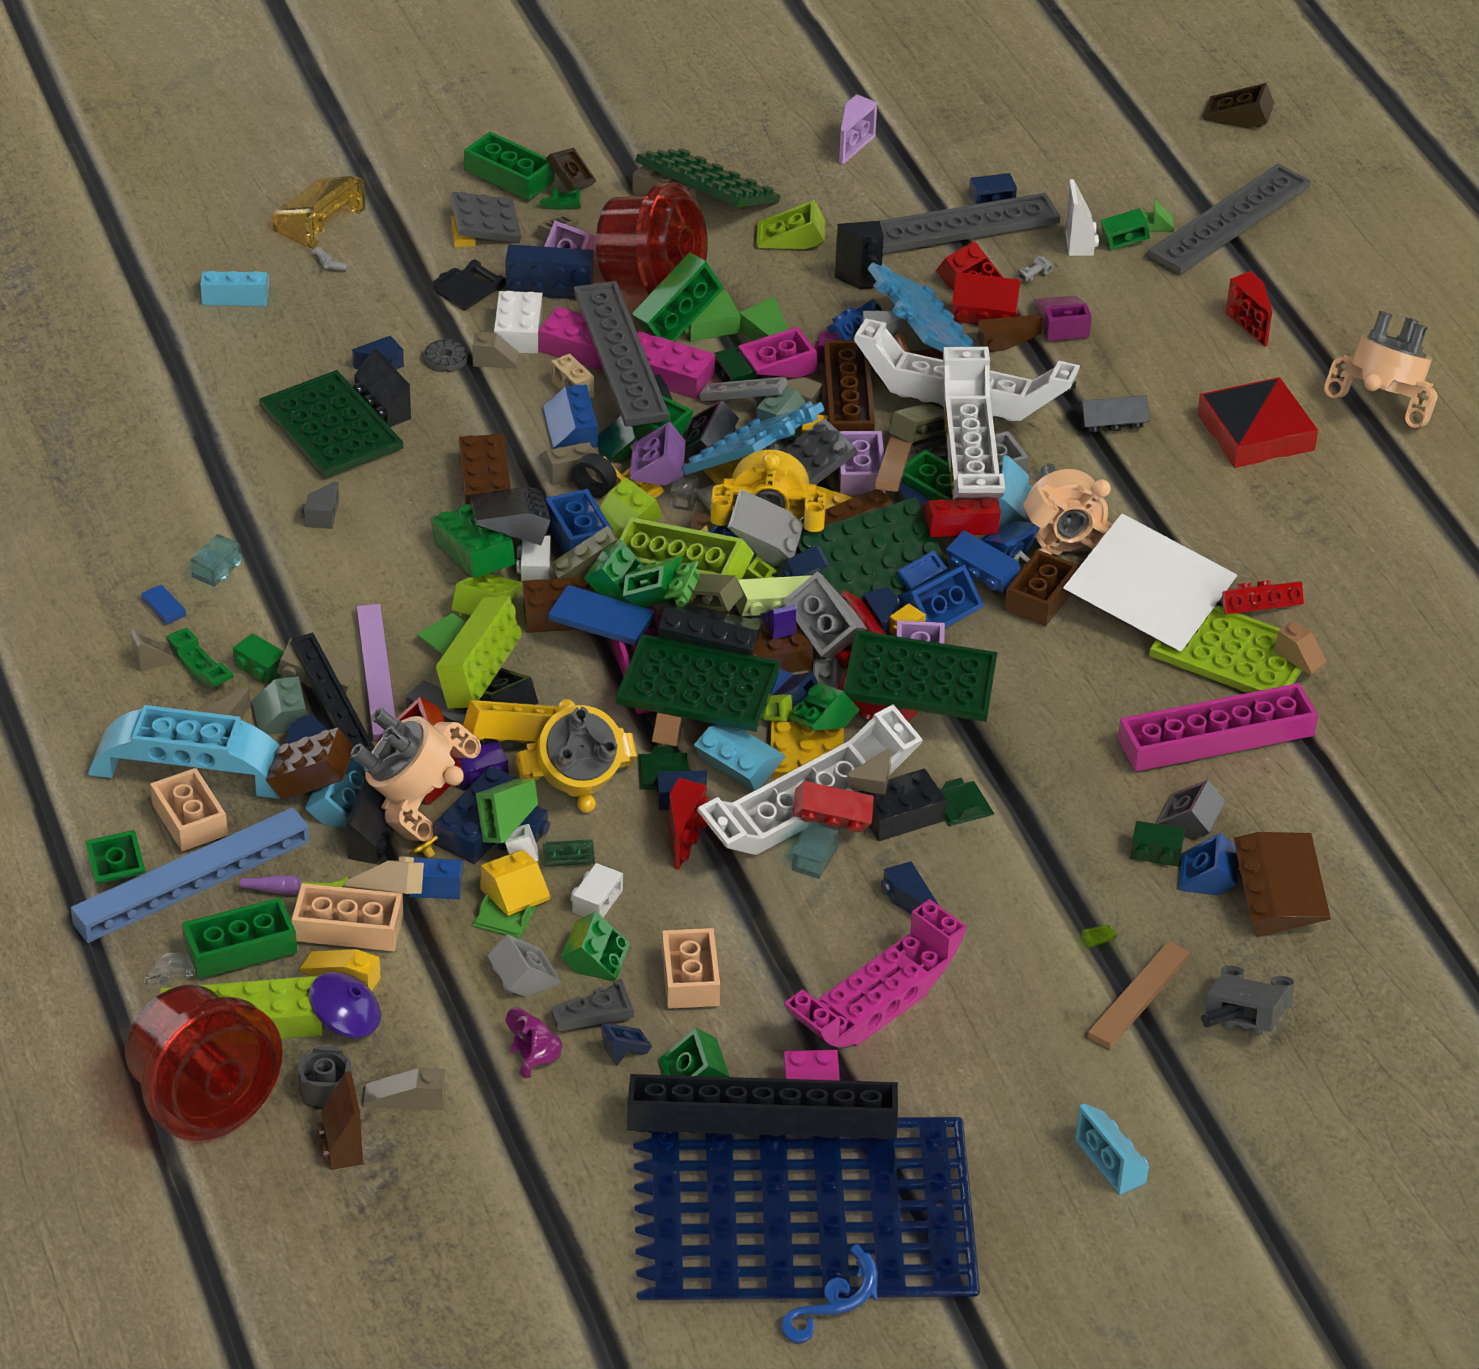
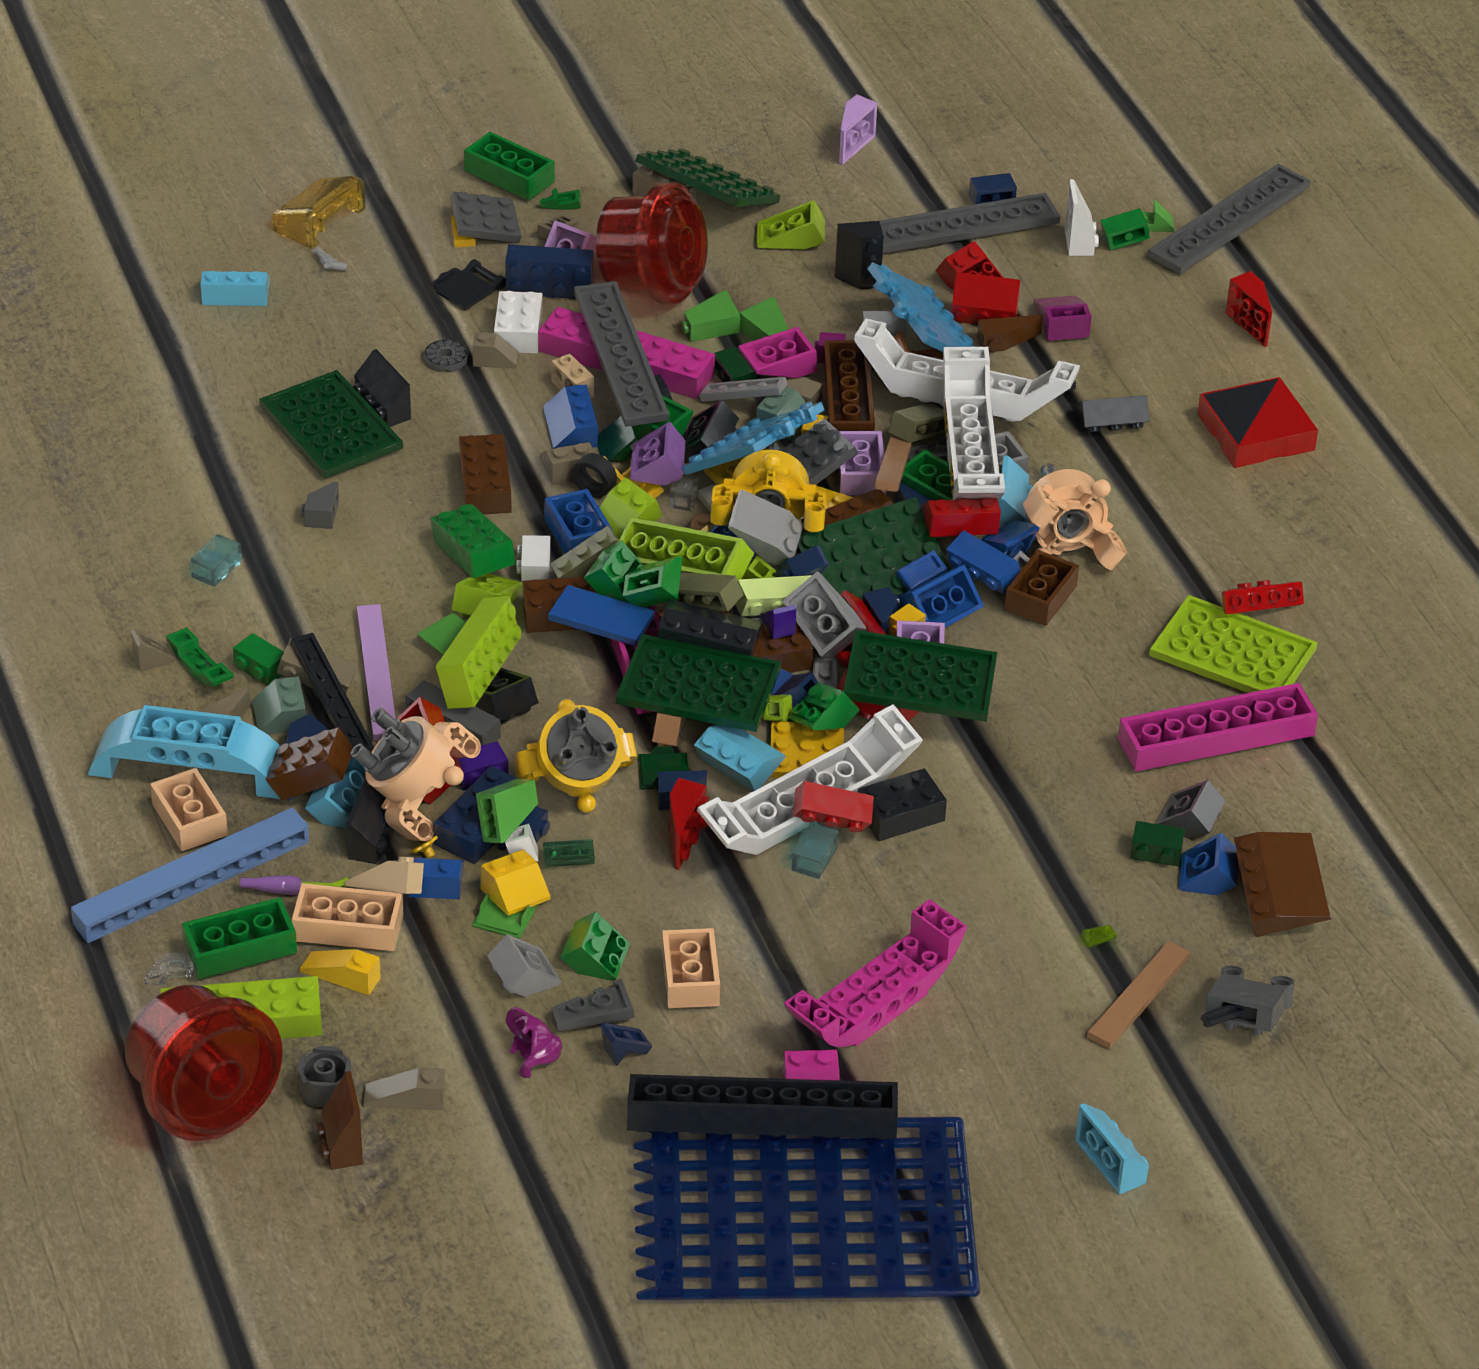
green slope [85,830,146,884] -> none
blue tile [141,584,186,625] -> none
dark purple dish [309,972,381,1038] -> none
dark blue slope [352,335,404,369] -> none
yellow brick [463,700,558,743] -> none
black slope [469,487,551,545] -> none
dark brown tile [546,148,596,192] -> none
white brick [570,863,623,917] -> none
green brick [632,253,724,341] -> none
green slope [659,1027,730,1077] -> none
bright green hinge [664,561,700,607] -> none
blue plant [781,1244,878,1343] -> none
blue bracket [826,298,882,340] -> none
dark tan slope [847,749,891,794] -> none
dark blue slope [881,861,939,914] -> none
dark green piece [940,777,994,827] -> none
light grey bar [1017,255,1053,283] -> none
white sticker [1063,514,1237,651] -> none
dark brown slope [1203,83,1274,128] -> none
medium nougat slope [1275,620,1327,676] -> none
light nougat piece [1324,310,1437,428] -> none

